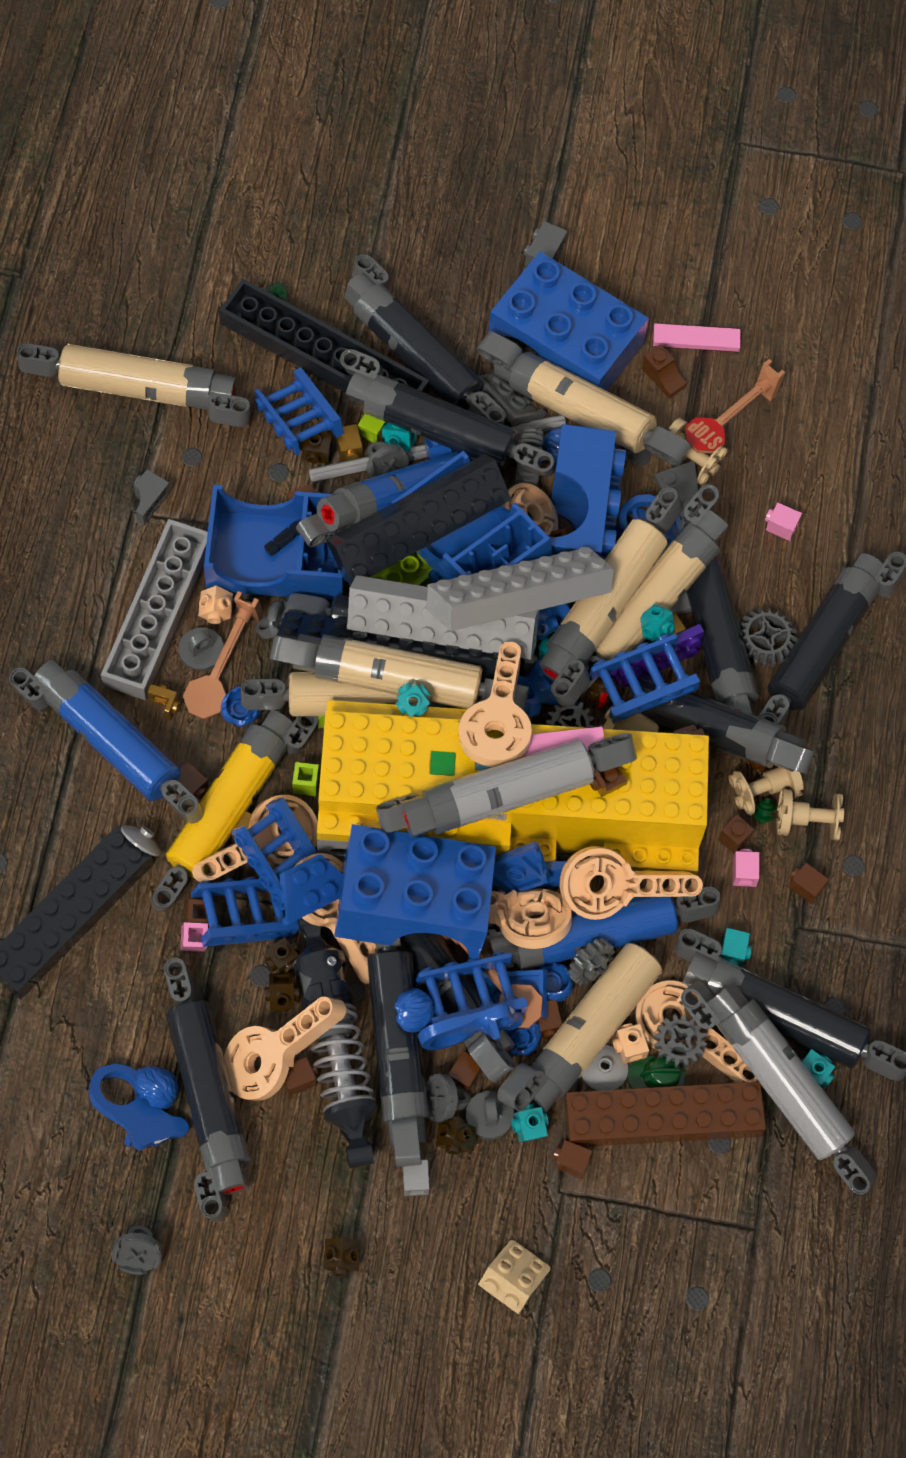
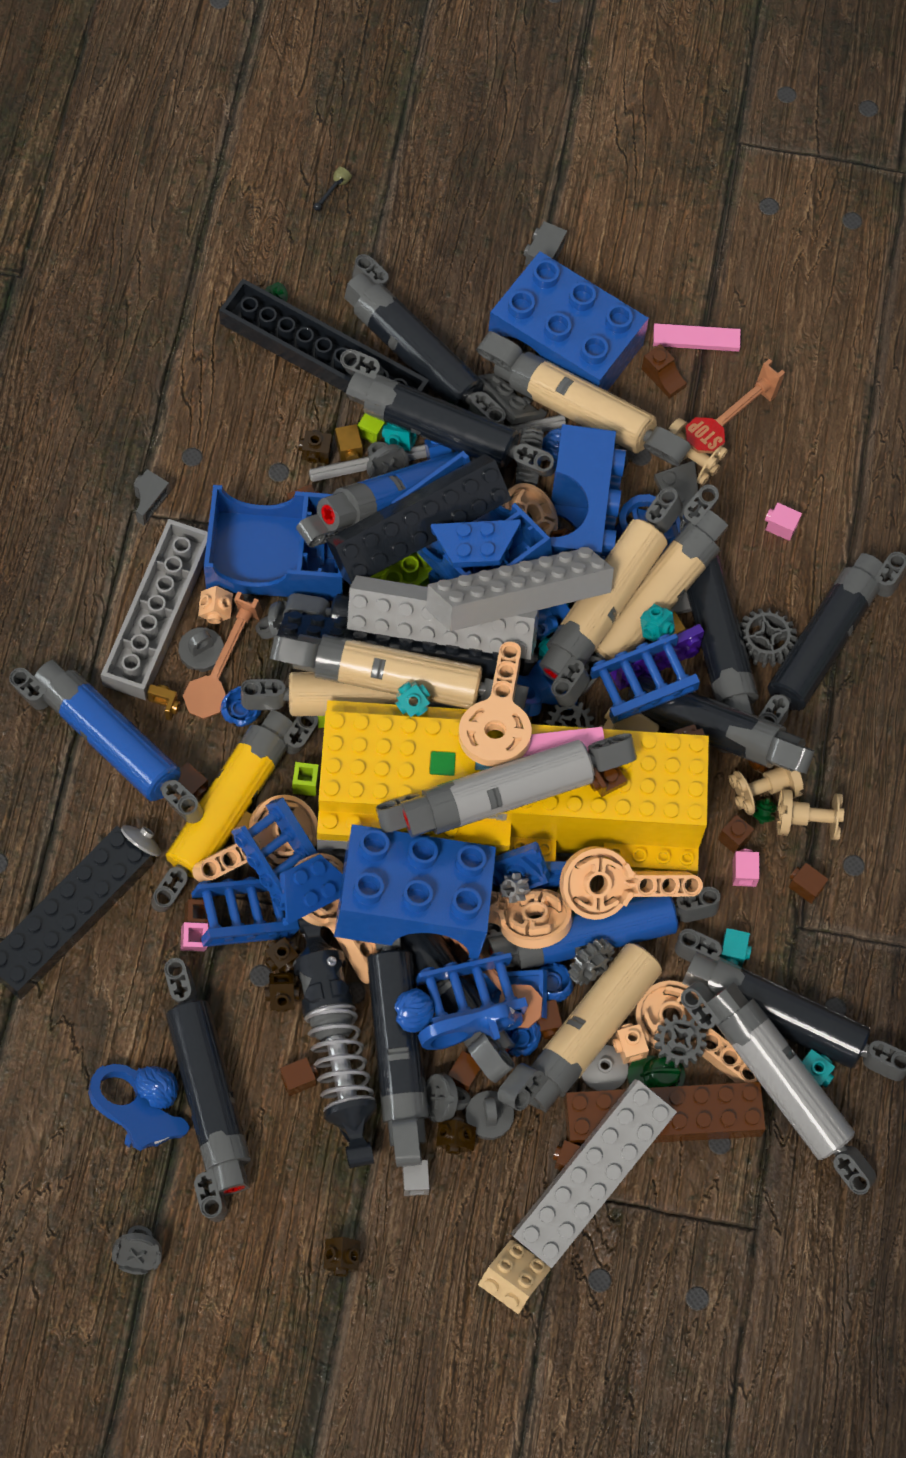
piece [17,343,250,427] -> none
light nougat beam [224,997,346,1101] -> none
blue fence [254,367,344,456] -> none
black axle [264,521,300,556] -> none
teal brick [511,1104,548,1143] -> none
dark brown head [586,677,622,709] -> none
none -> hinge [313,166,352,211]
none -> blue wing [431,519,521,568]
none -> light grey gear [499,873,531,903]
none -> light grey brick [511,1079,677,1268]

